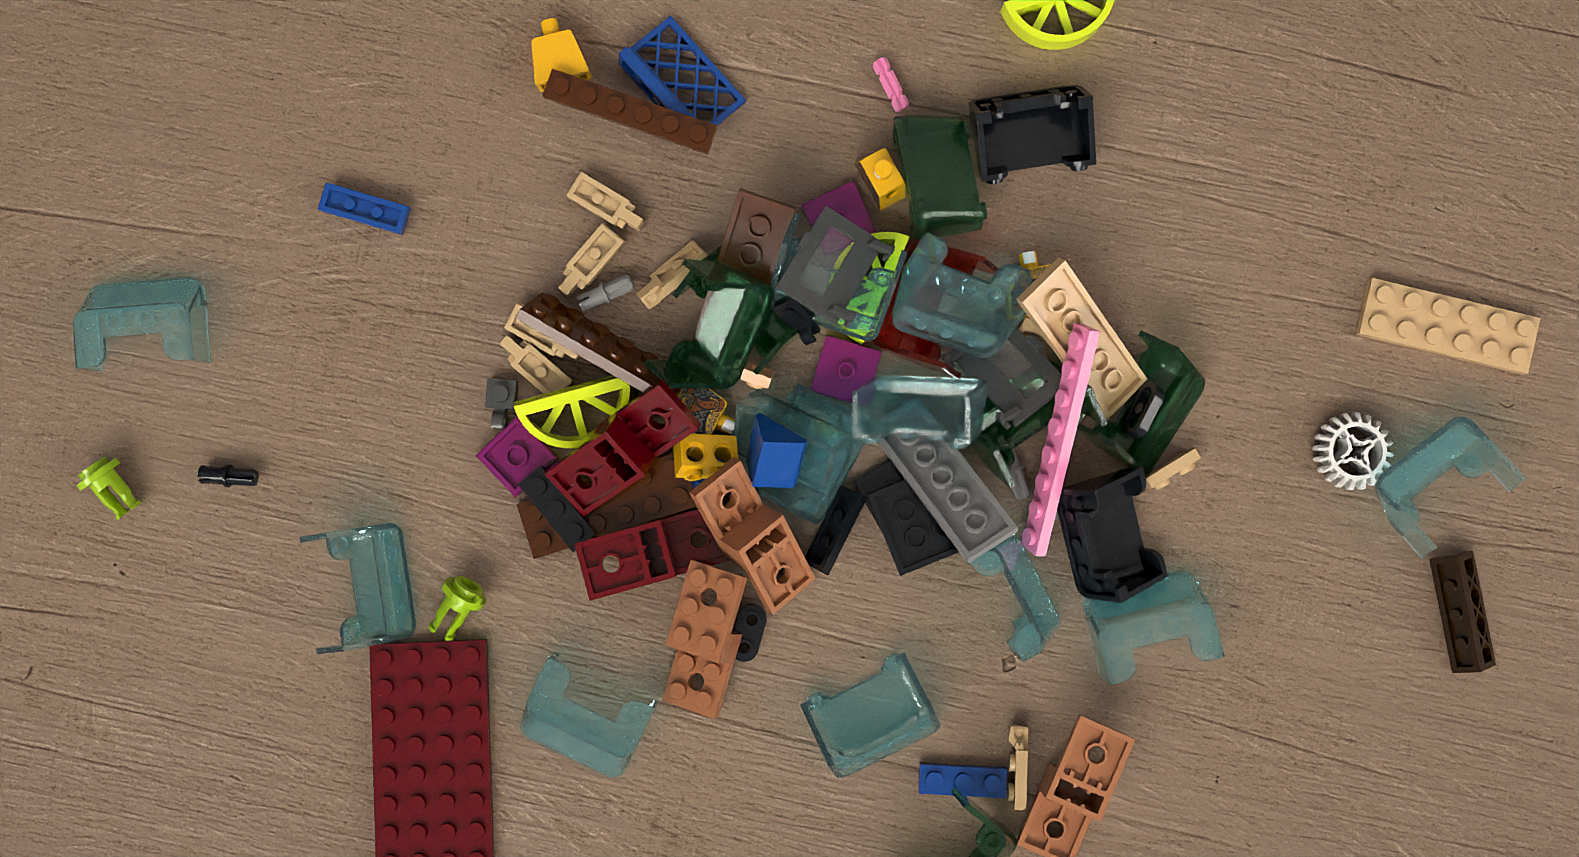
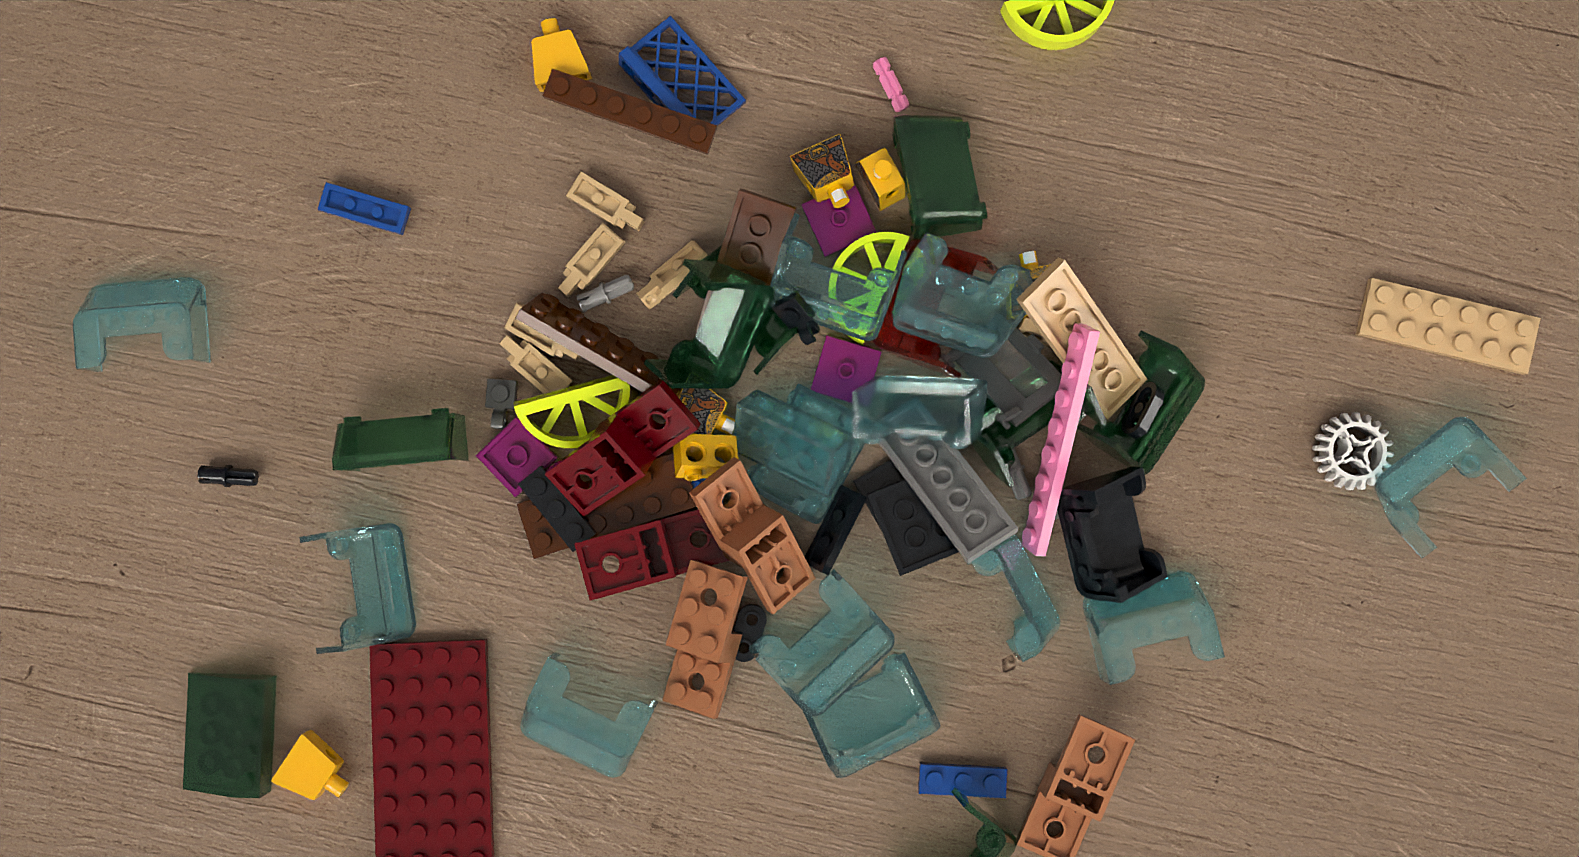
lime piece [76,456,142,520] -> none
lime piece [428,576,487,641] -> none
light nougat plate [741,361,775,389] -> none
blue slope [746,412,808,488] -> none
dark grey piece [776,206,895,328] -> none
black windscreen [969,85,1097,184] -> none
tan hinge [1008,725,1028,810] -> none
tan plate [1145,448,1201,490] -> none
dark brown fence [1429,551,1496,673] -> none
none -> clear green slope [183,672,277,798]
none -> yellow torso [271,729,349,800]
none -> clear green windscreen [332,408,469,472]
none -> clear light blue windscreen [748,569,895,716]
none -> torso [790,134,854,208]

